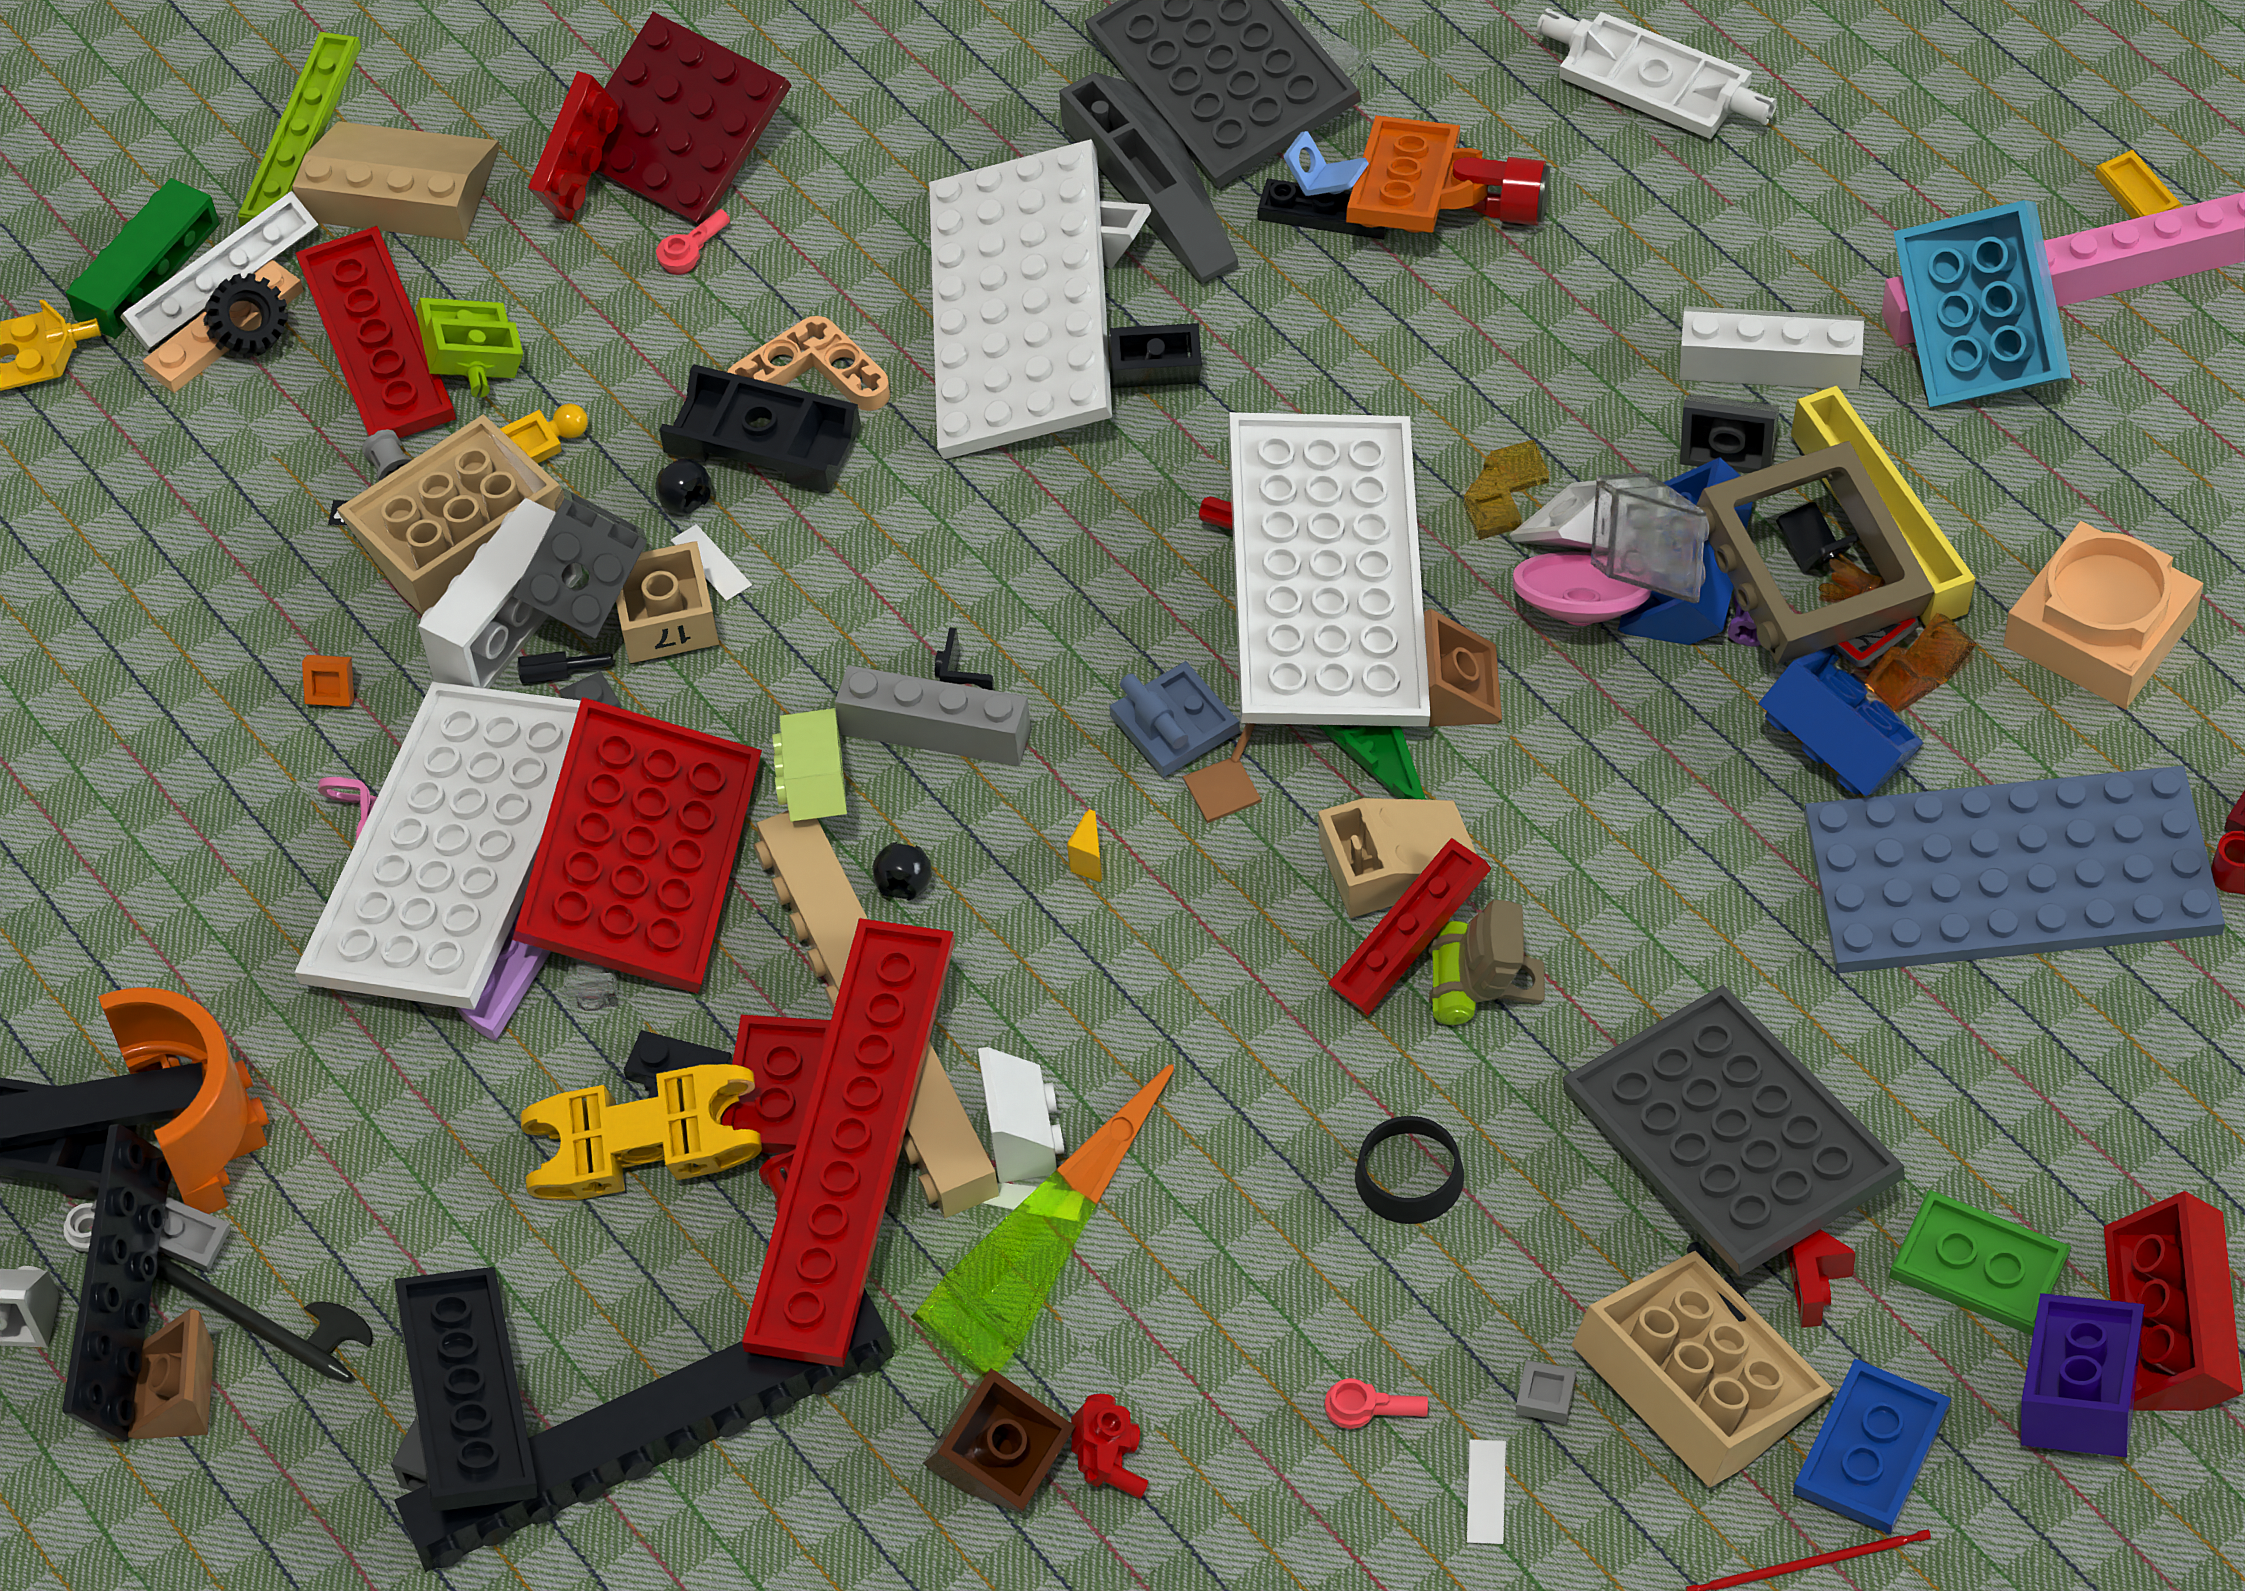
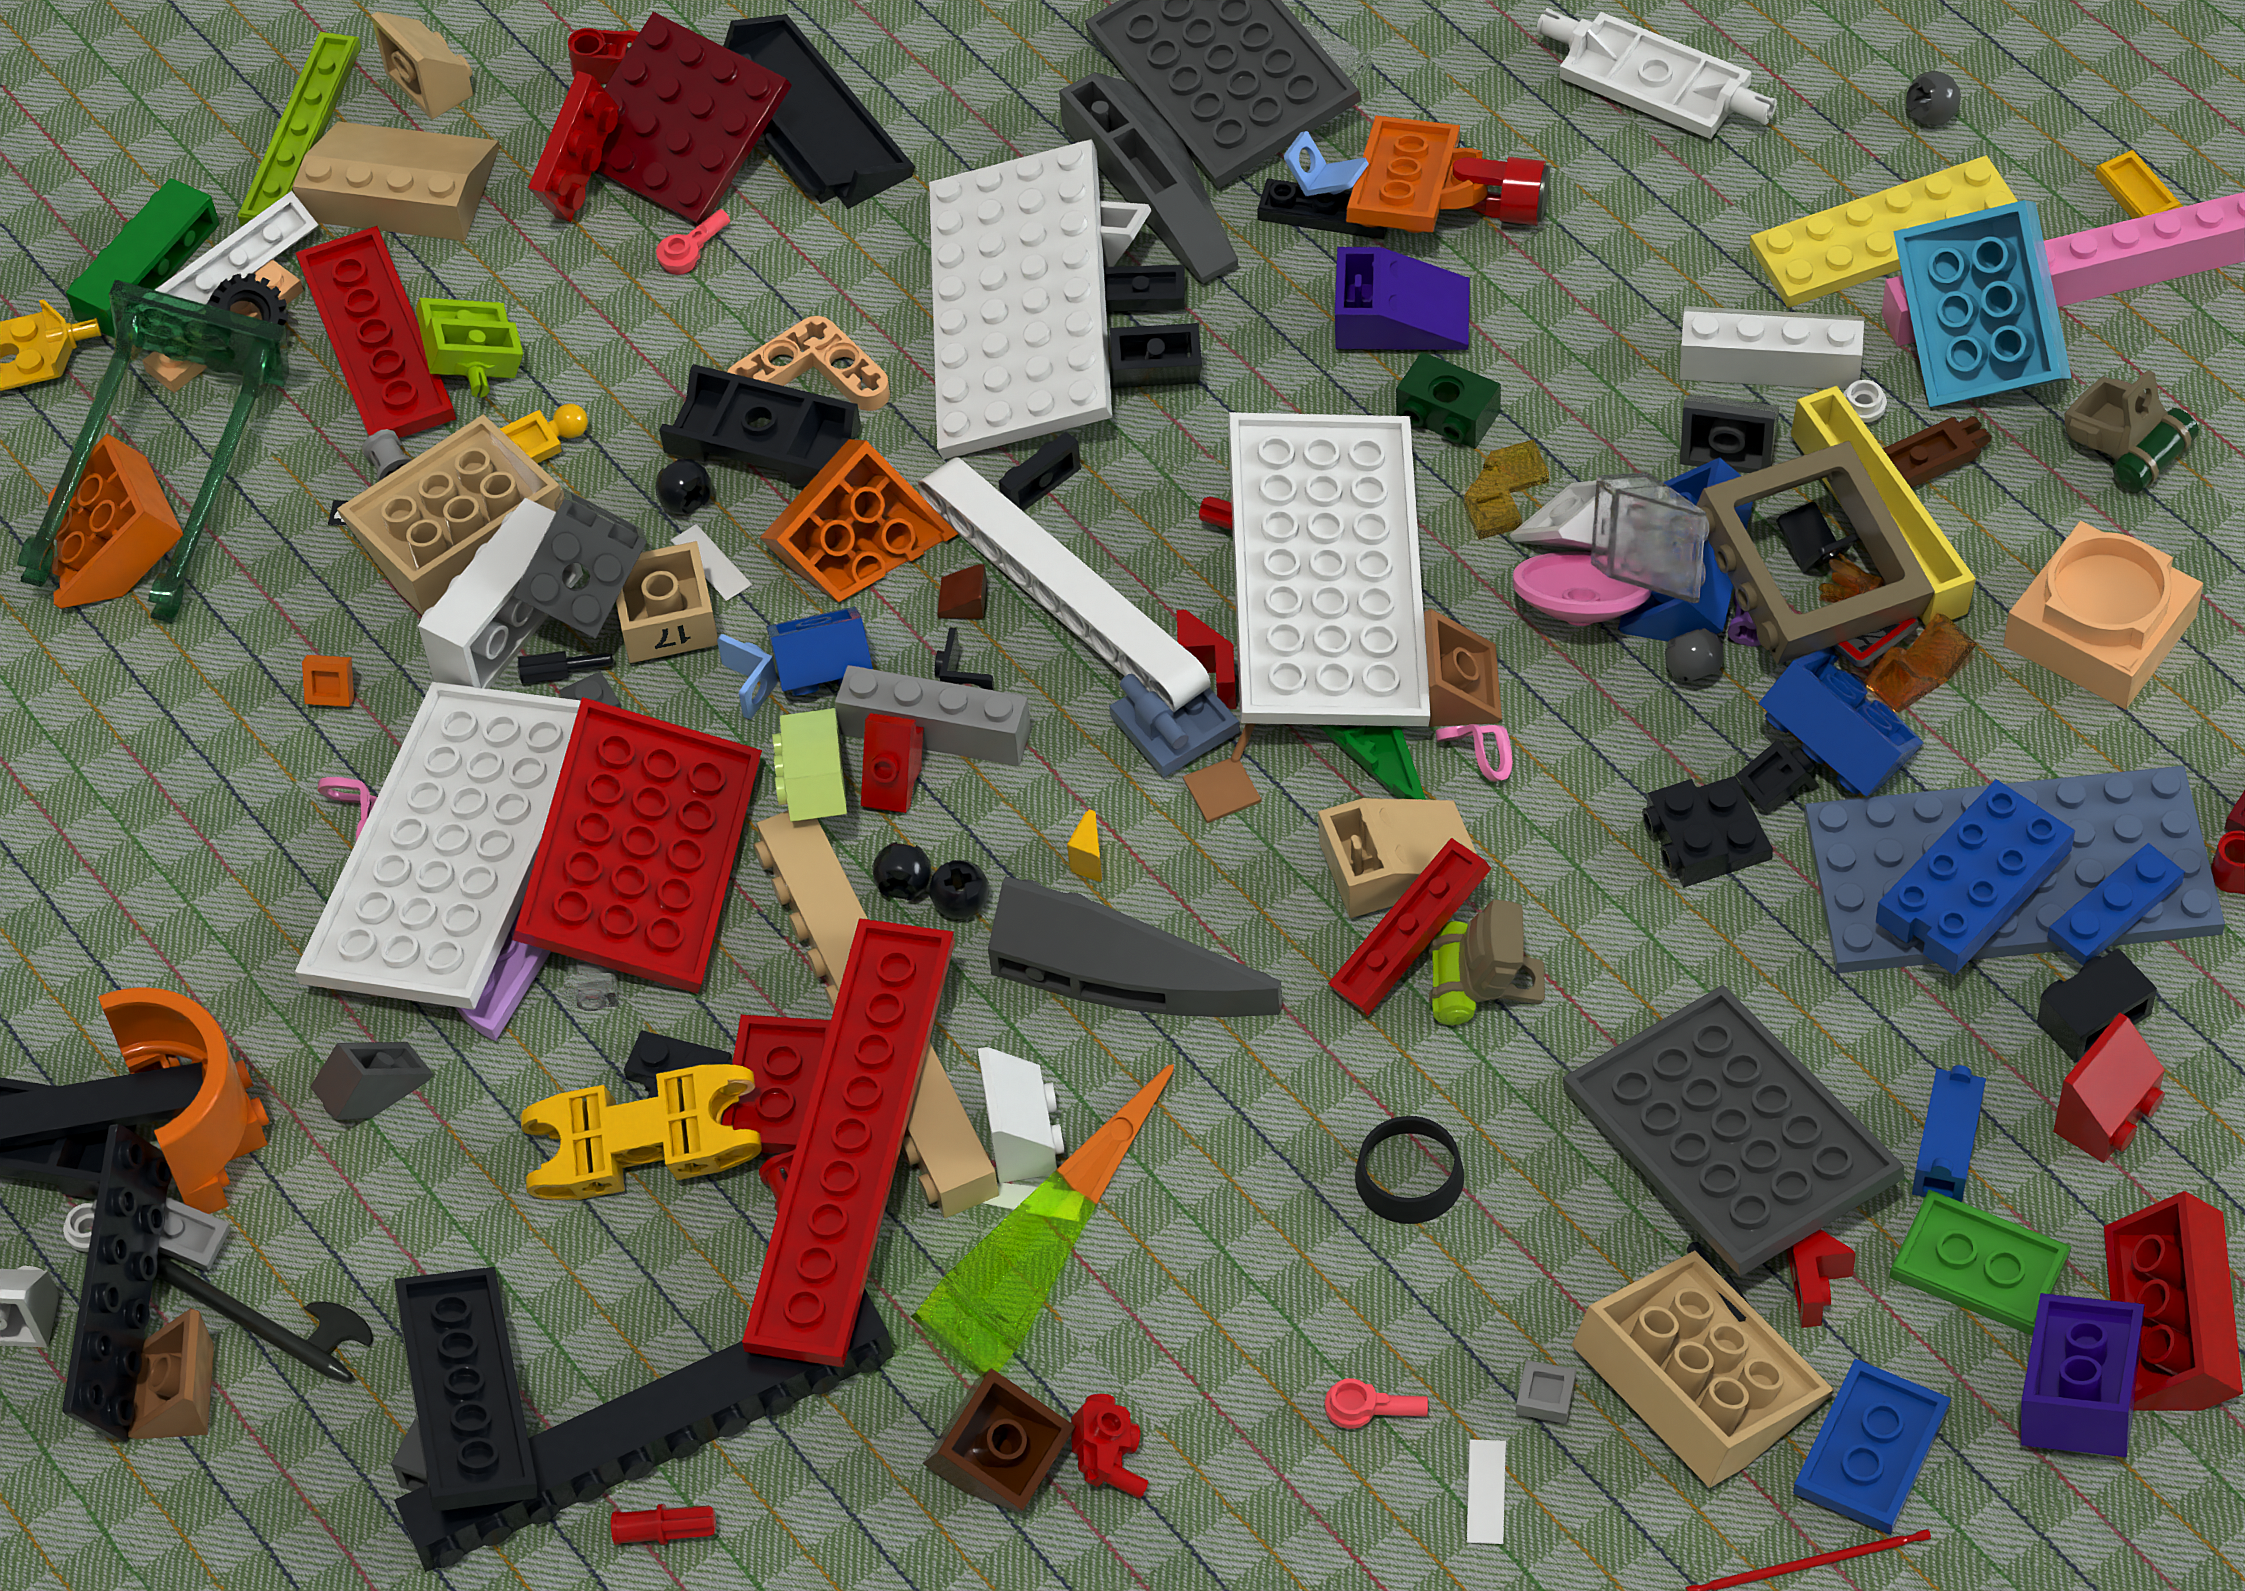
none -> clear green piece [17,280,289,624]
none -> orange wedge [48,433,184,608]
none -> dark grey slope [310,1042,433,1120]
none -> tan slope [371,11,473,120]
none -> red piece [568,28,640,84]
none -> red axle [611,1504,717,1545]
none -> light blue bracket [717,634,778,720]
none -> black slope [723,14,915,209]
none -> orange wedge [760,439,958,602]
none -> blue slope [766,606,873,696]
none -> red brick [861,713,924,813]
none -> white beam [918,457,1211,713]
none -> black piece [929,860,989,919]
none -> copper slope [937,564,987,619]
none -> dark grey wedge [988,876,1283,1017]
none -> black plate [999,431,1081,512]
none -> black plate [1104,265,1185,312]
none -> red slope [1176,609,1236,710]
none -> dark purple slope [1335,247,1470,350]
none -> dark green brick [1396,352,1501,449]
none -> bright pink piece [1435,724,1513,782]
none -> black plate [1642,776,1773,888]
none -> dark grey piece [1665,628,1724,682]
none -> black bracket [1735,739,1819,814]
none -> light yellow plate [1749,155,2018,308]
none -> white plate [1843,380,1887,423]
none -> blue piece [1876,779,2075,975]
none -> reddish brown hinge [1883,416,1992,488]
none -> dark grey piece [1906,71,1961,126]
none -> blue brick [1912,1065,1986,1202]
none -> black brick [2037,948,2157,1063]
none -> blue plate [2047,843,2185,966]
none -> slope [2053,1012,2165,1163]
none -> dark tan piece [2064,370,2199,494]

